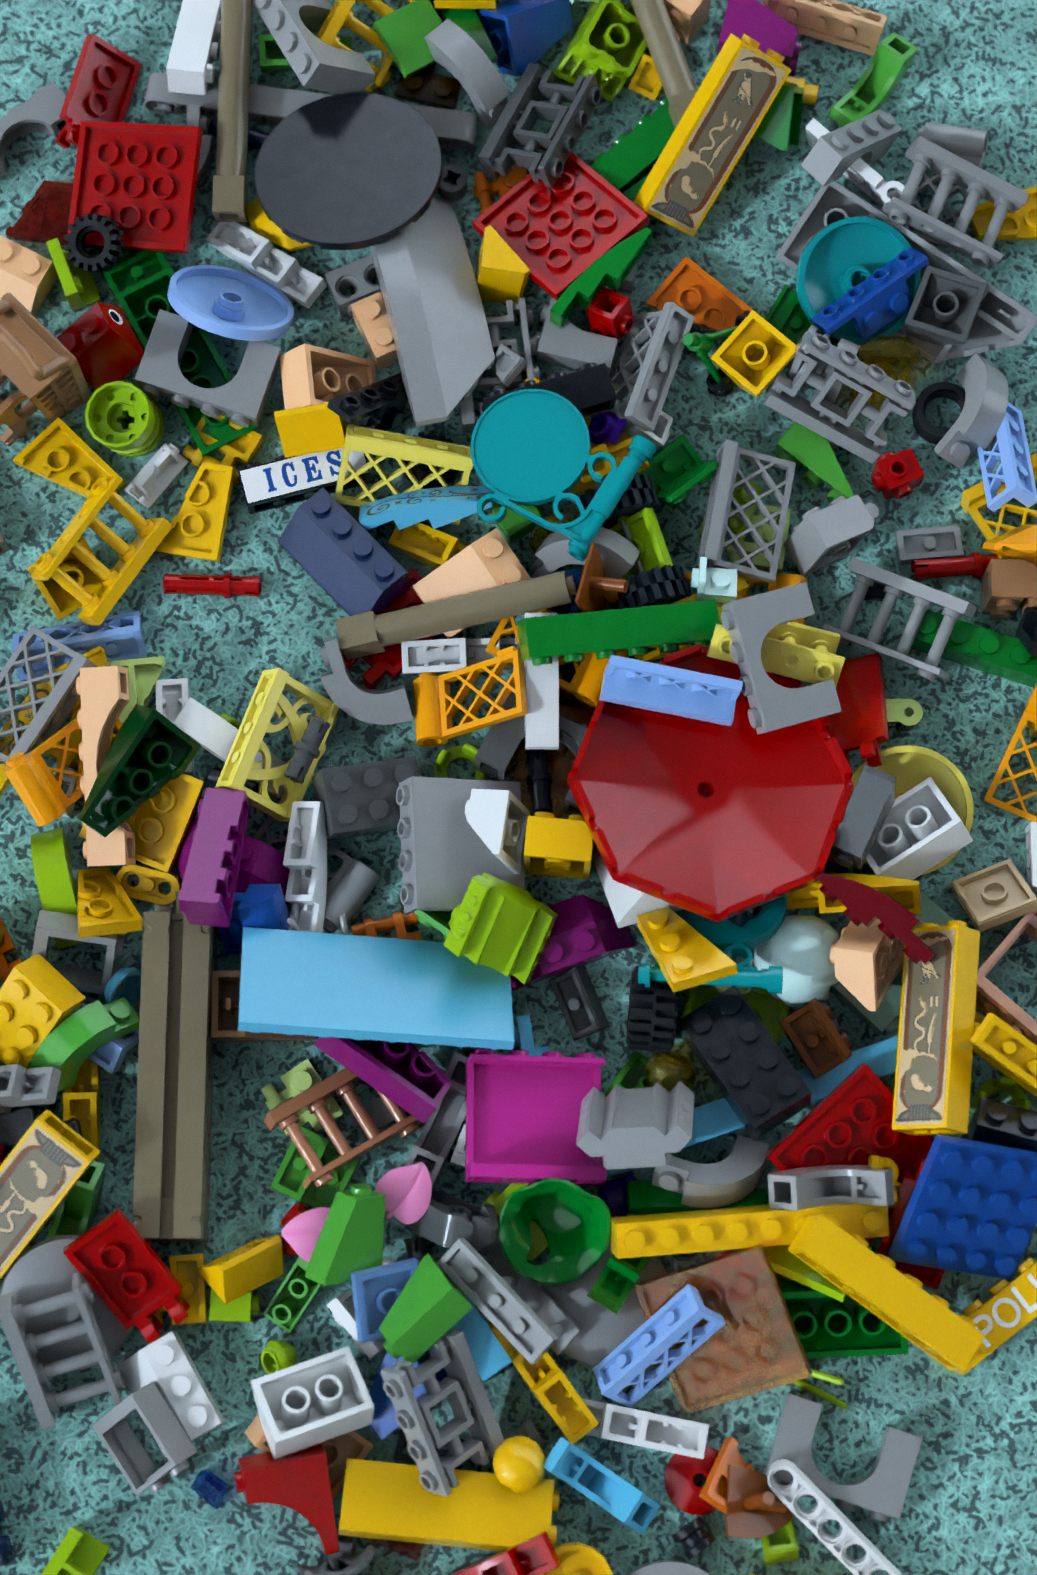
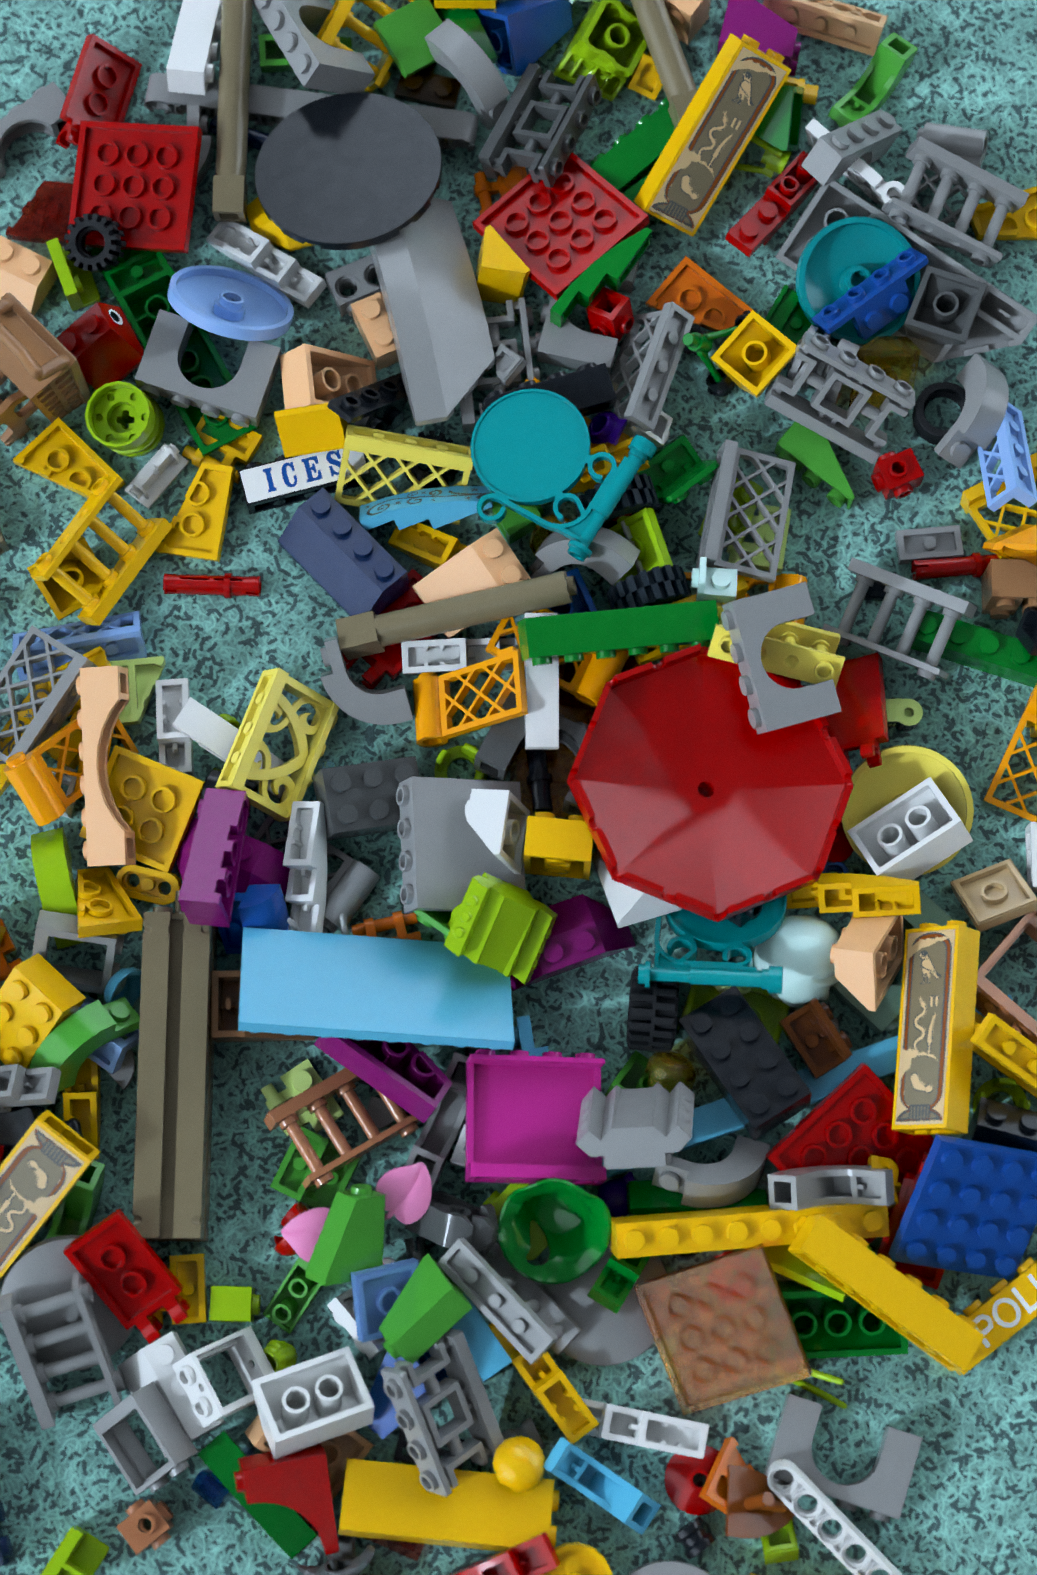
dark green wedge [78,704,201,837] -> none
yellow slope [198,1235,284,1304] -> none
dark grey pin [284,716,330,784] -> none
dark grey wheel [437,164,468,202] -> none
dark grey slope [549,966,610,1041] -> none
dark orange shield [575,543,629,612] -> none
light blue fence [593,1284,726,1408] -> none
light blue fence [600,655,743,726] -> none
yellow wing [636,907,737,993] -> none
light grey hinge [783,494,880,576] -> none
dark red slope [817,874,937,965] -> none
dark grey slope [830,764,896,870] -> none
none -> light grey tile [106,1049,135,1090]
none -> nougat brick [116,1498,175,1555]
none -> white window [172,1326,274,1428]
none -> green slope [197,1430,317,1559]
none -> red slope [725,151,819,258]
none -> lime plant [734,135,792,178]

